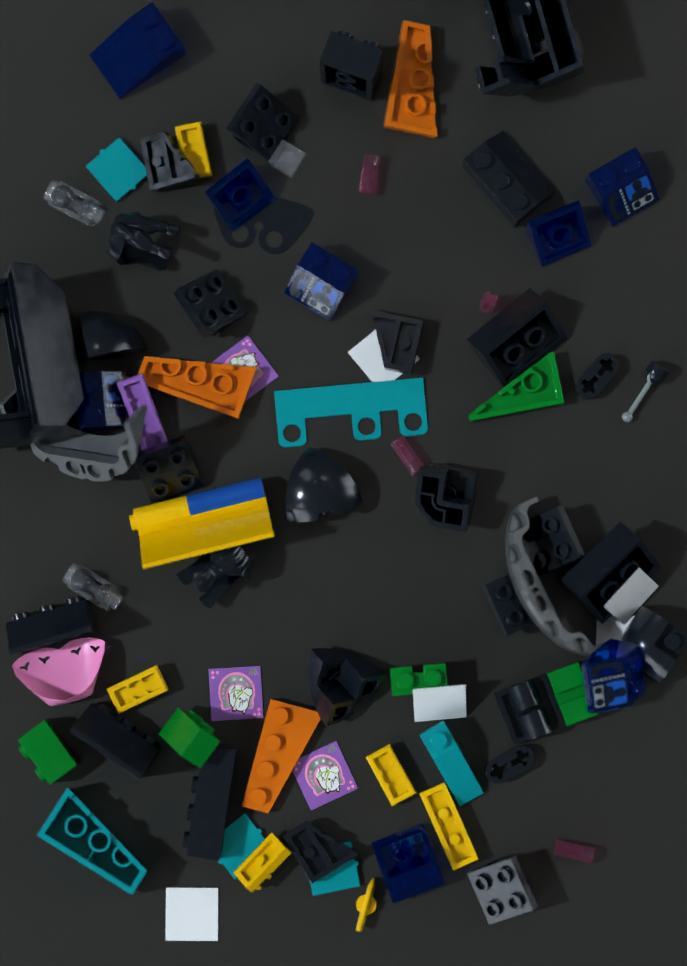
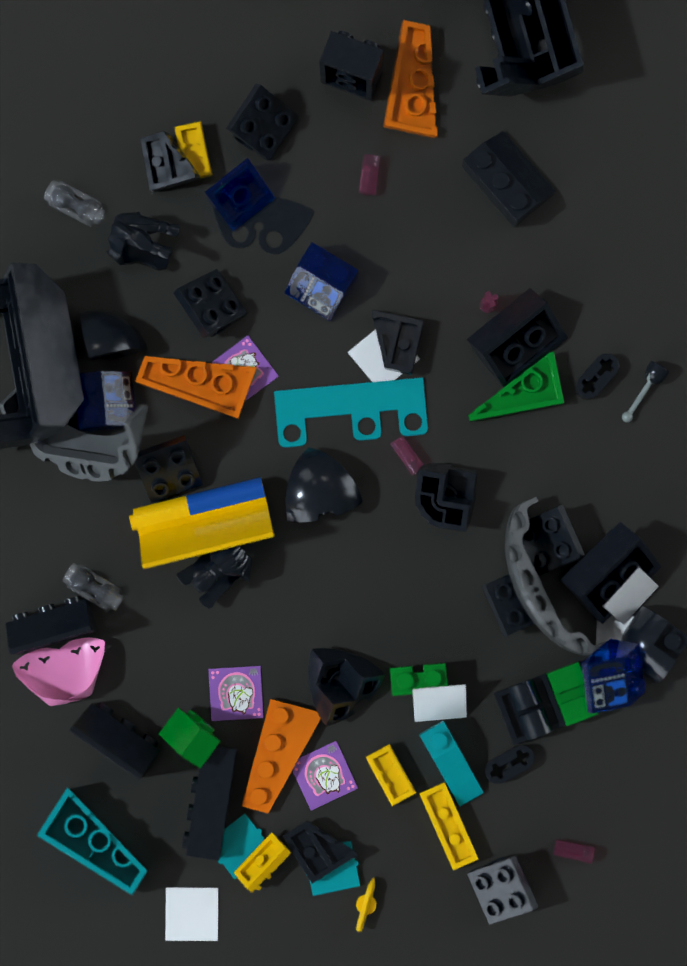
green brick [18,719,80,785] -> none
teal piece [86,138,147,202] -> none
clear blue slope [89,2,186,99] -> none
yellow plate [107,665,169,714] -> none
medium lavender plate [117,373,168,450] -> none
clear plate [268,139,306,178] -> none
clear blue slope [372,823,445,904] -> none
clear blue slope [525,200,592,266] -> none
clear blue slope [585,147,659,227] -> none

